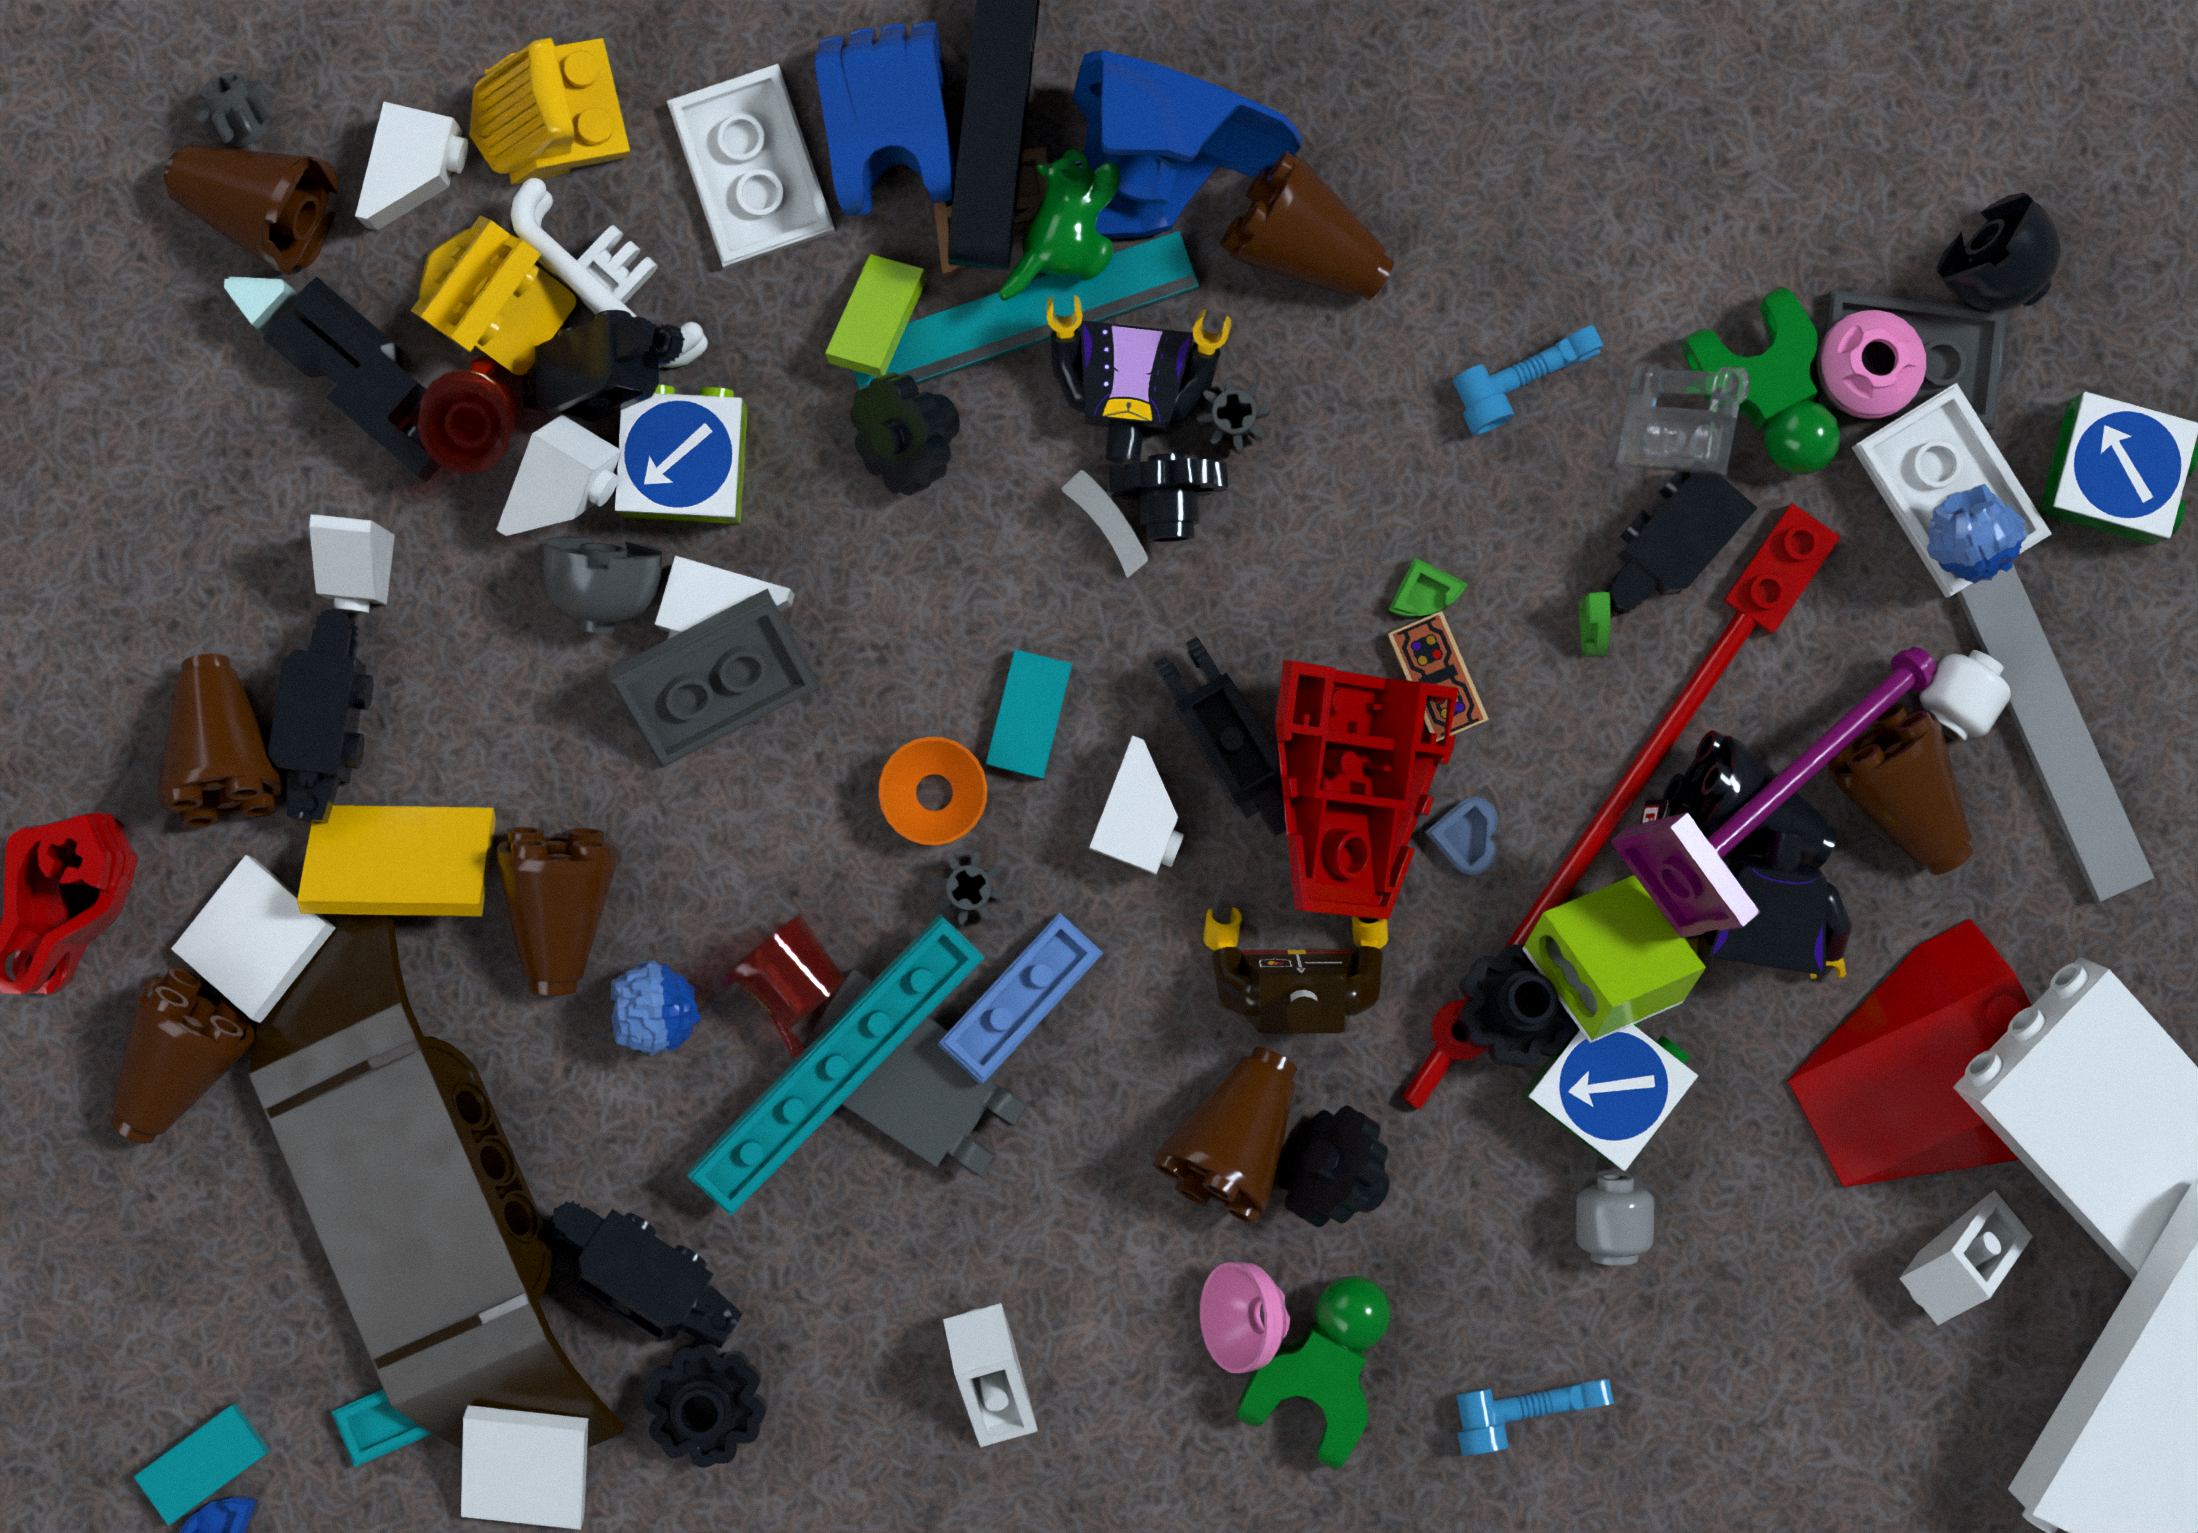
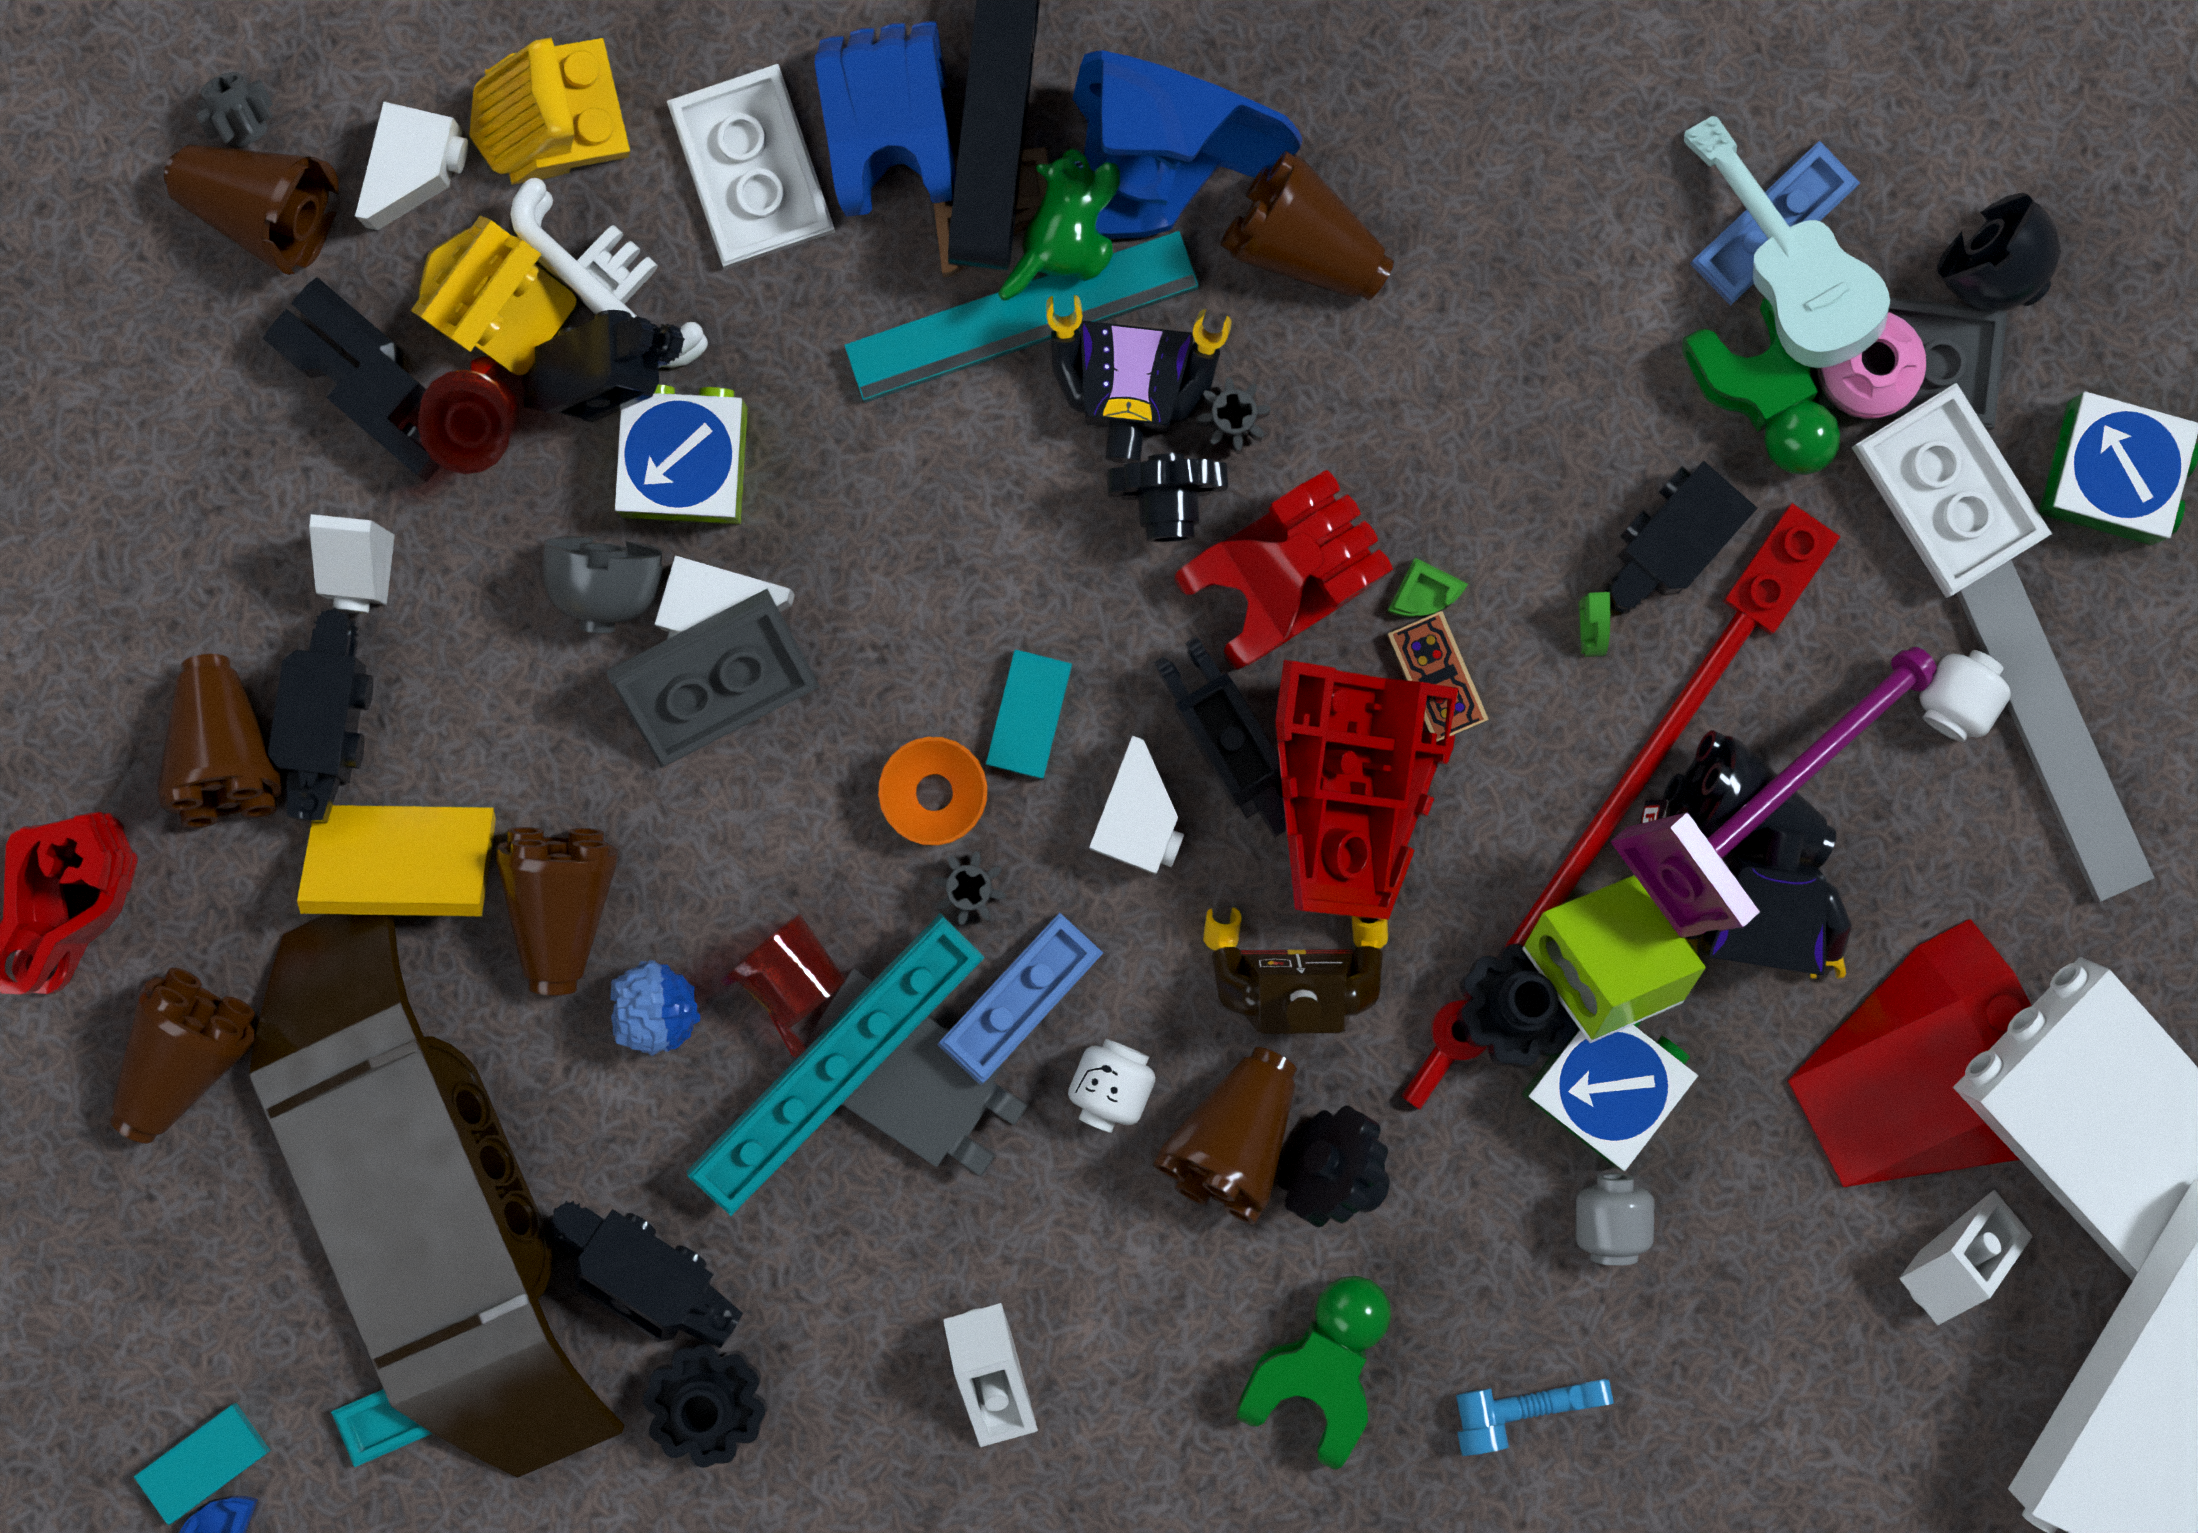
white tile [171,855,335,1023] -> none
light aqua slope [224,277,297,335] -> none
white tile [461,1405,589,1530] -> none
white slope [496,415,622,536] -> none
lime tile [825,254,927,377] -> none
black plant [850,372,960,496] -> none
white sticker [1061,470,1148,578] -> none
bright pink piece [1200,1262,1290,1374] -> none
sand blue tile [1424,797,1498,875] -> none
dark azure brick [1452,325,1604,436] -> none
clear plate [1616,362,1750,475] -> none
reddish brown cone [1827,704,1973,875] -> none
medium blue piece [1927,484,2027,584] -> none
none -> white head [1068,1039,1155,1133]
none -> red piece [1174,470,1393,670]
none -> light aqua piece [1684,116,1890,368]
none -> medium blue tile [1690,141,1860,306]

